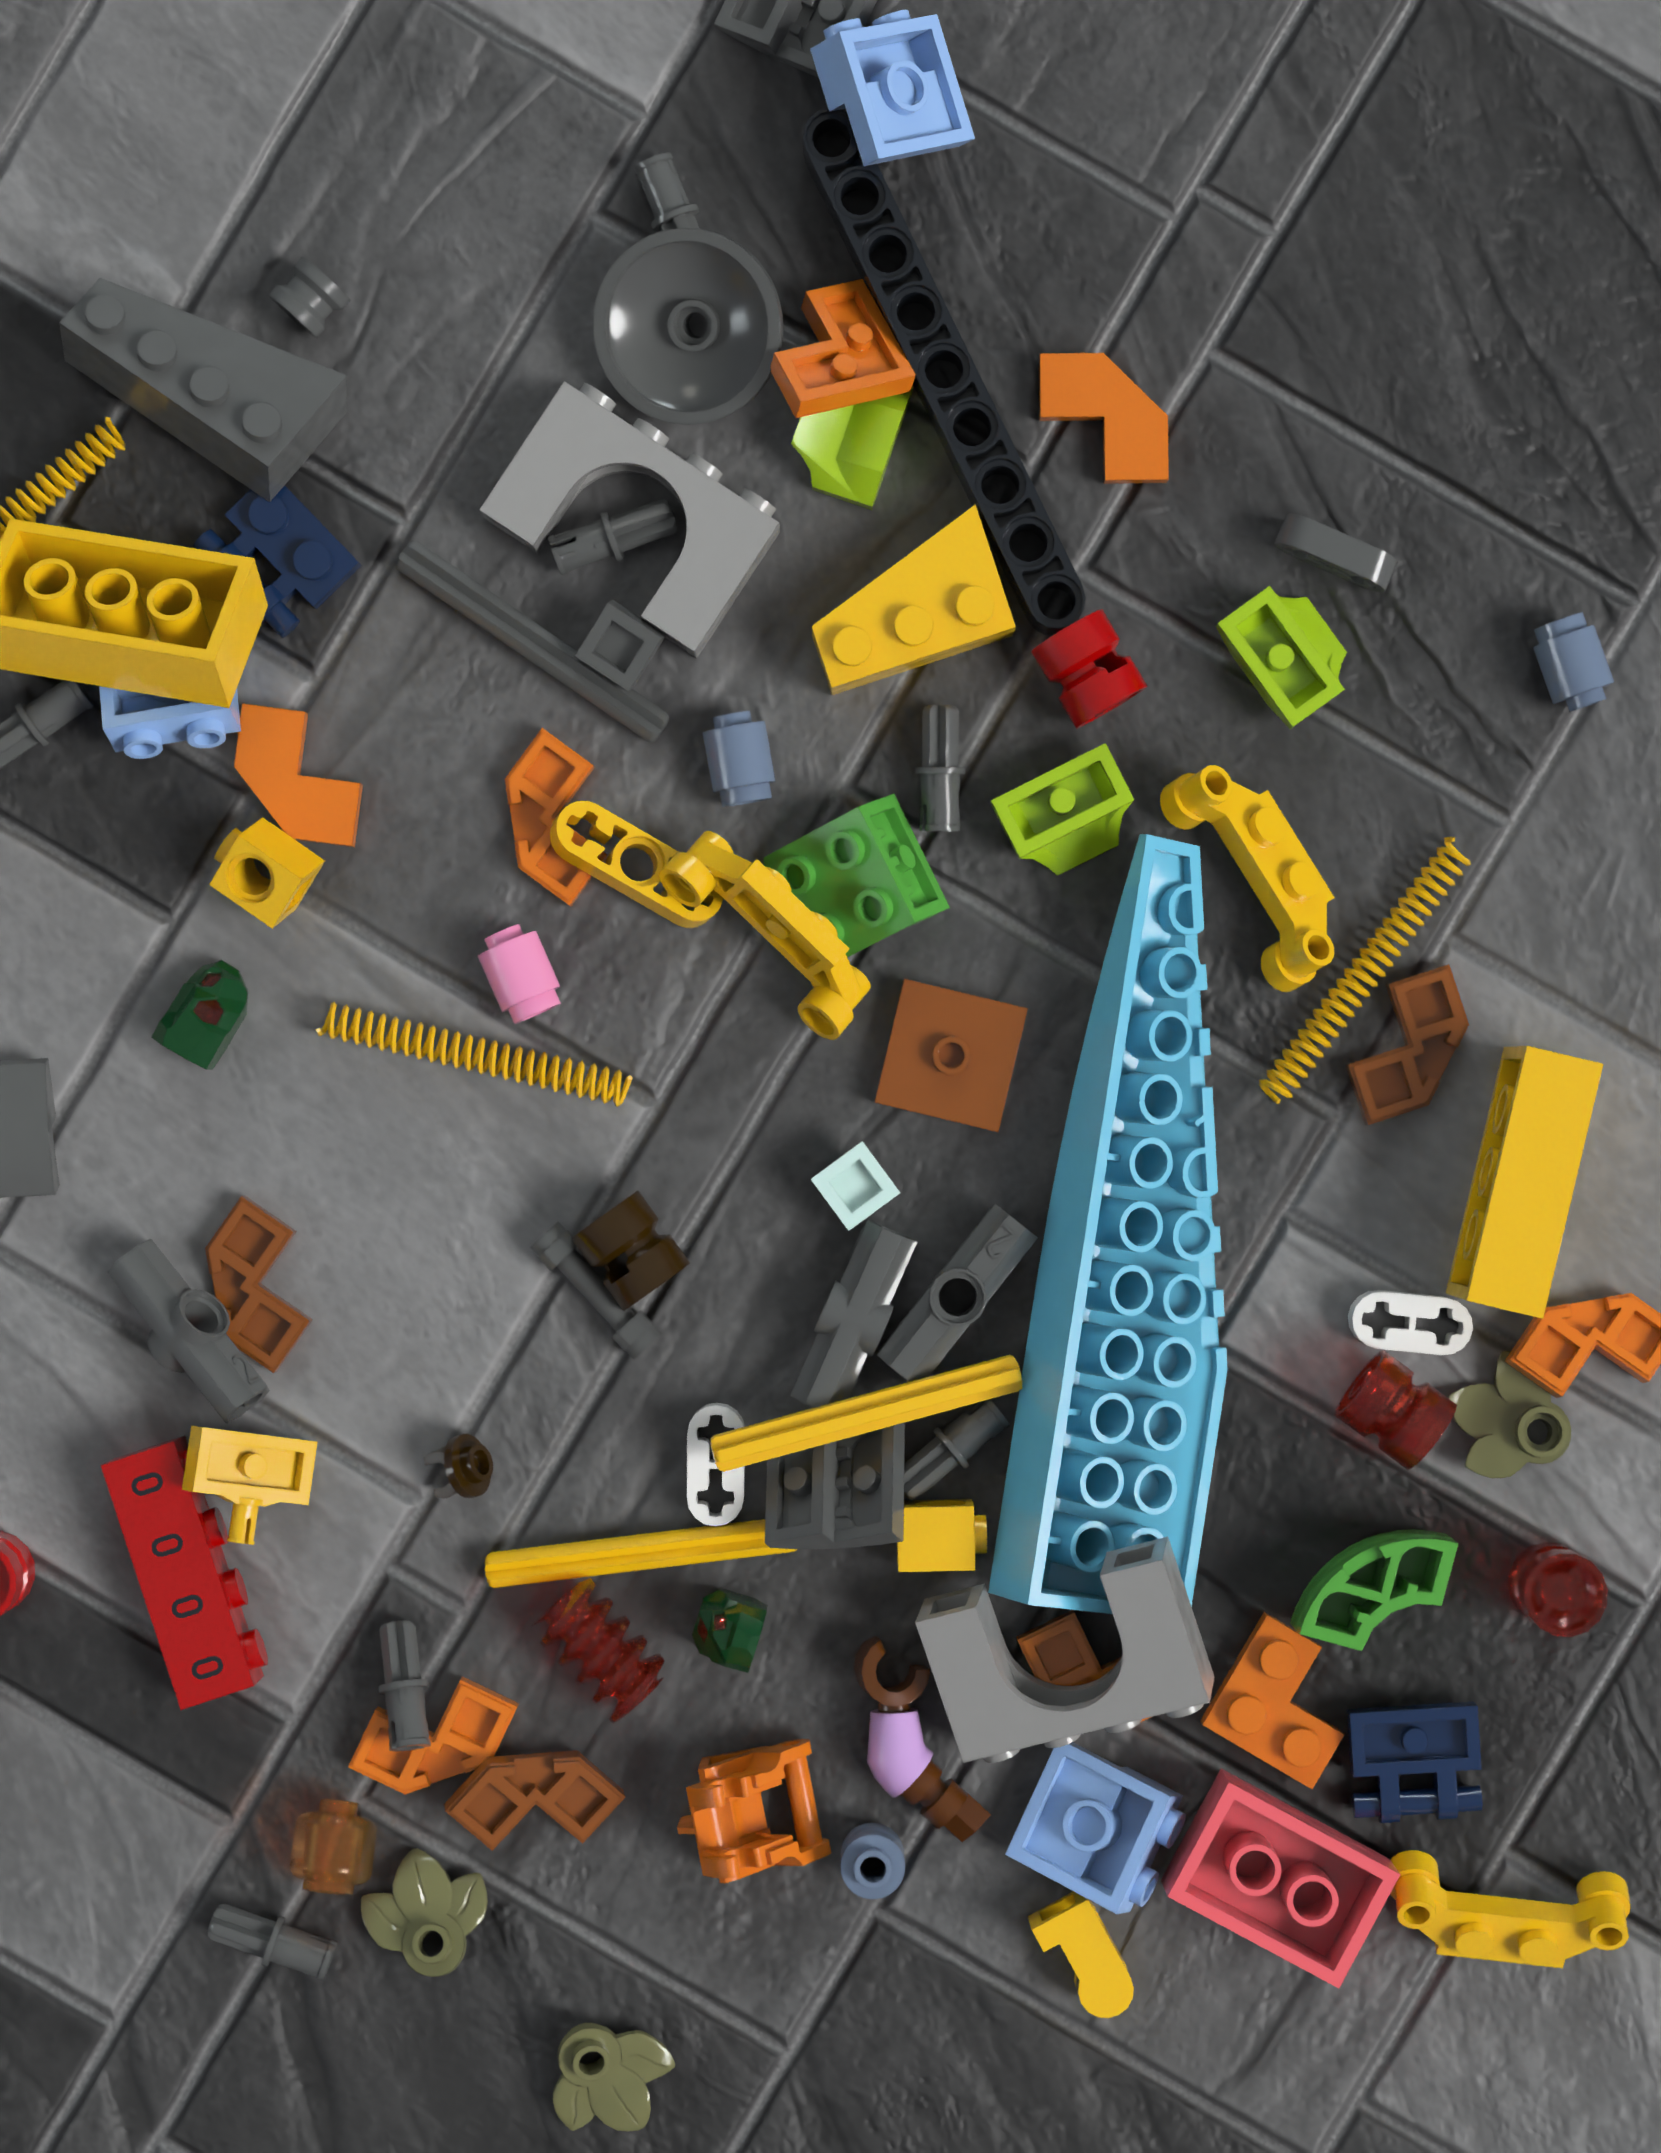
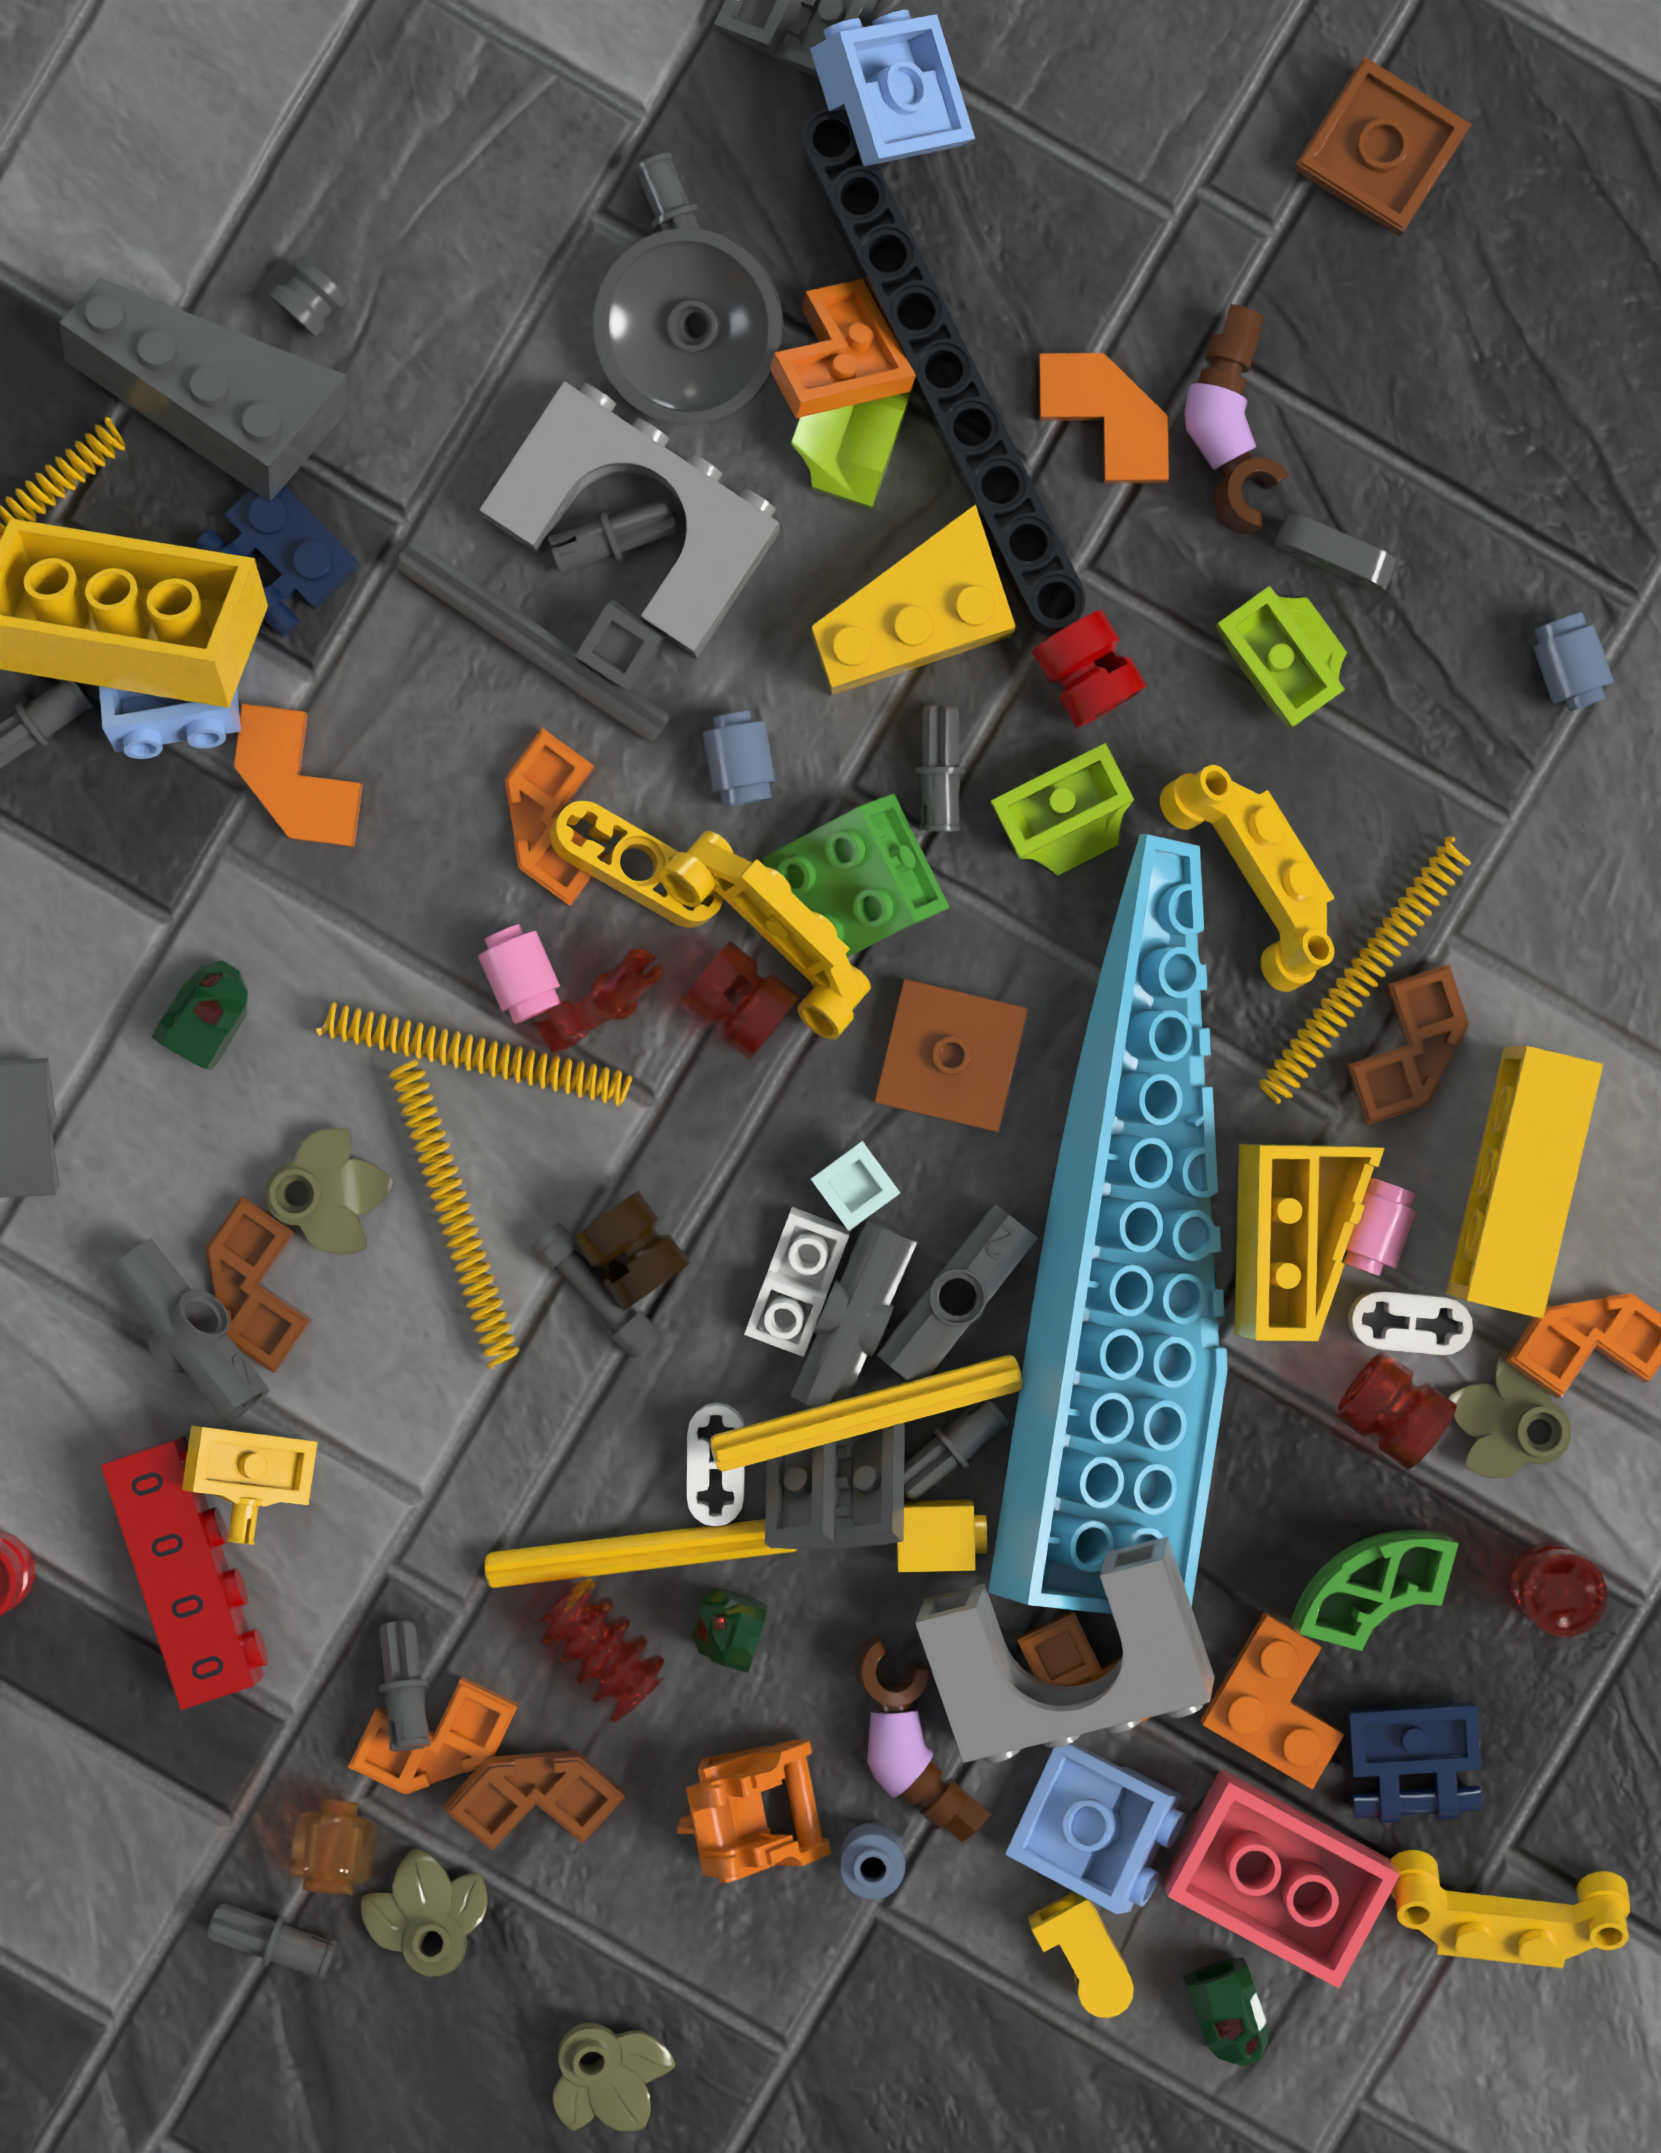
yellow brick [209,817,325,929] -> none
dark brown plate [423,1434,493,1499] -> none
none -> olive plate [265,1128,394,1254]
none -> yellow piece [389,1059,520,1369]
none -> clear red piece [534,948,662,1054]
none -> clear red wheel [679,941,801,1060]
none -> white slope [744,1207,851,1357]
none -> dark green rock [1183,1957,1268,2066]
none -> reddish brown piece [1184,304,1290,534]
none -> yellow wedge [1235,1144,1385,1341]
none -> dark orange plate [1293,56,1472,237]
none -> bright pink brick [1343,1178,1417,1276]

